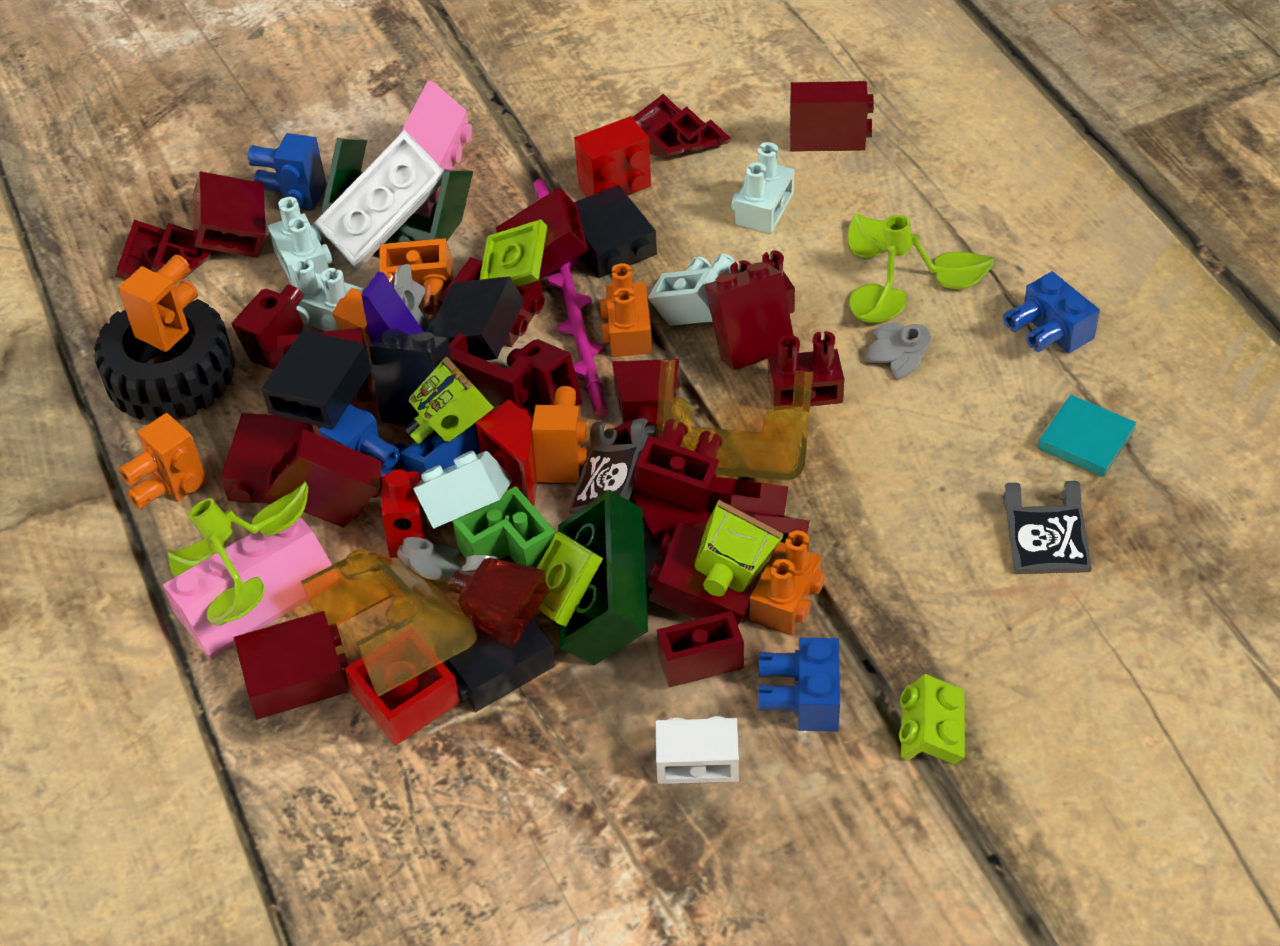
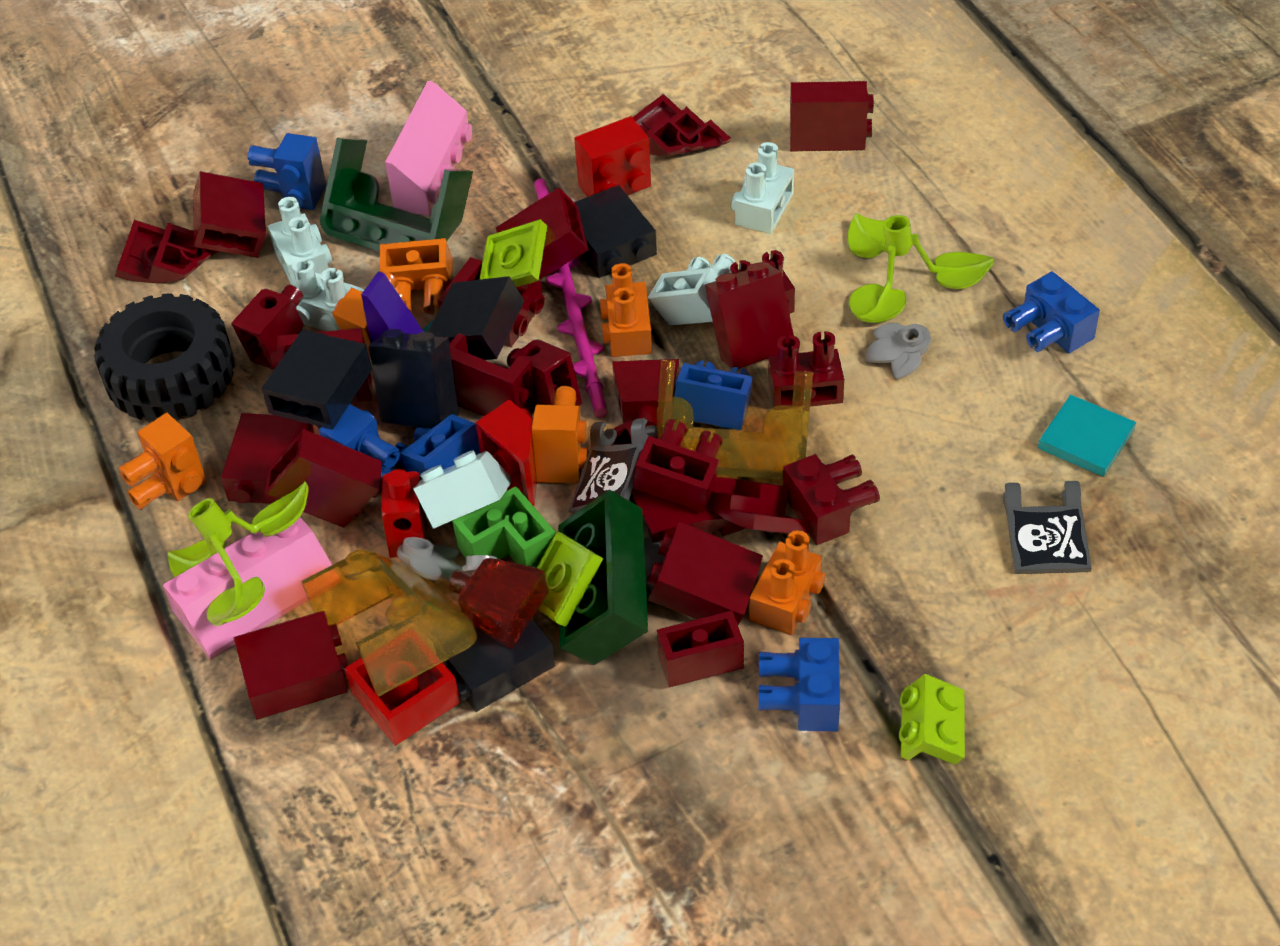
orange brick [118,255,198,352] -> none
white tile [314,130,444,269] -> none
light grey plate [393,264,428,330] -> none
lime torso [404,357,494,444] -> none
white brick [656,716,739,784] -> none
lime torso [694,500,784,596] -> none
none -> blue brick [672,360,753,431]
none -> dark red brick [783,454,880,546]

